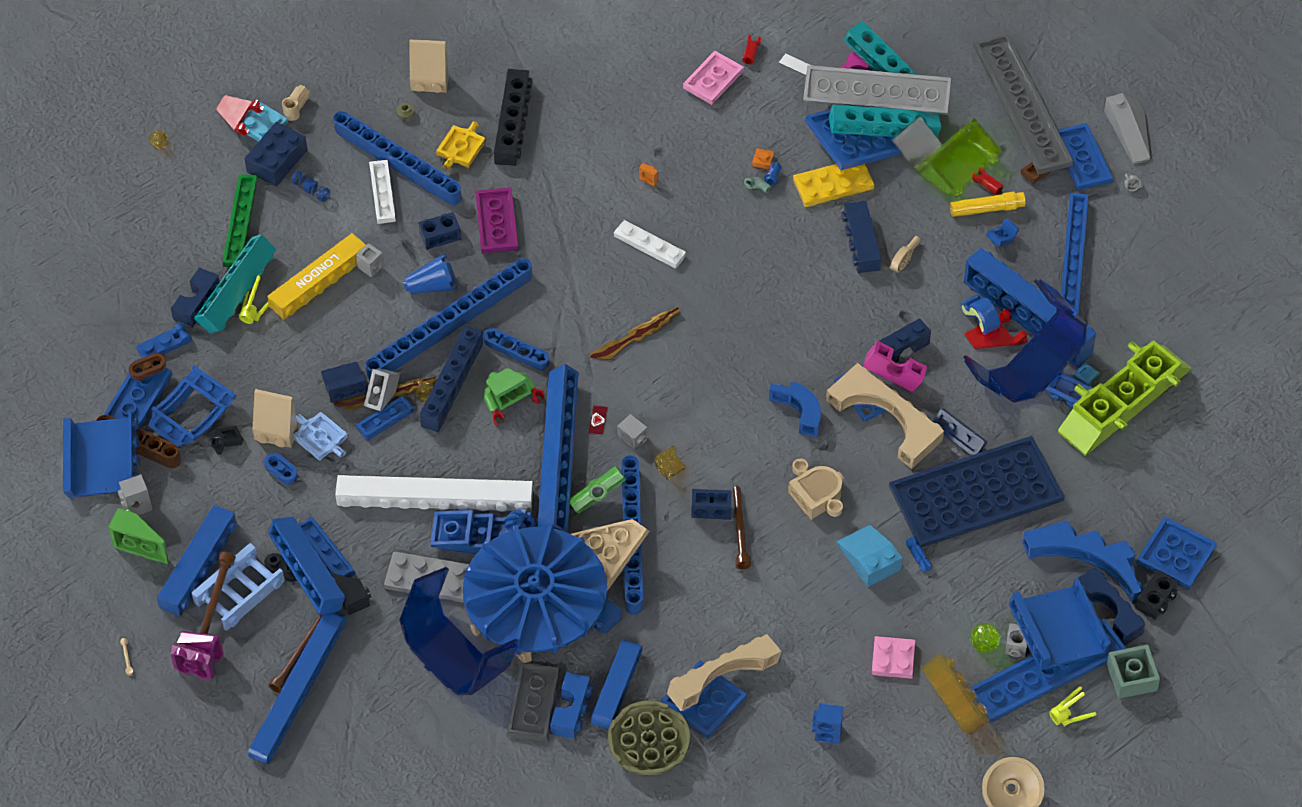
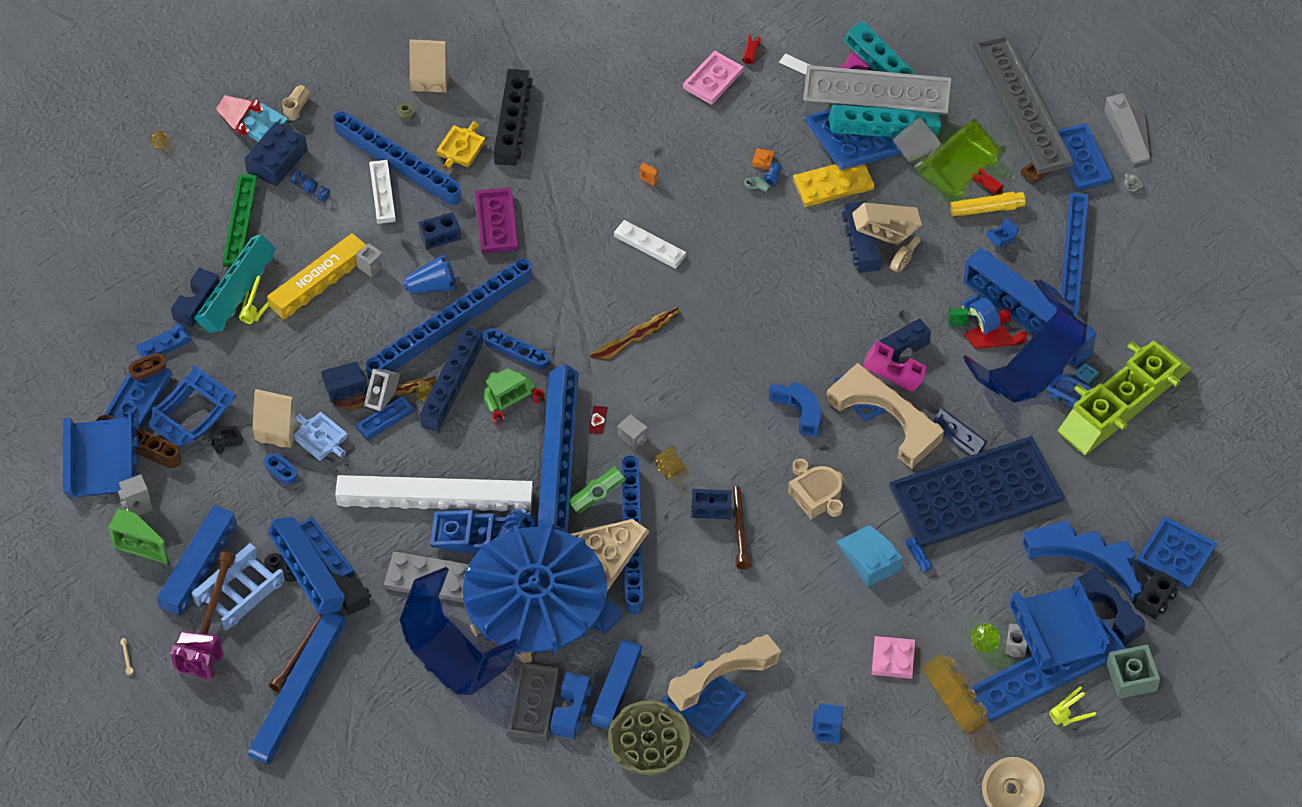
none -> tan wedge [852,203,922,245]
none -> green plate [948,308,968,327]

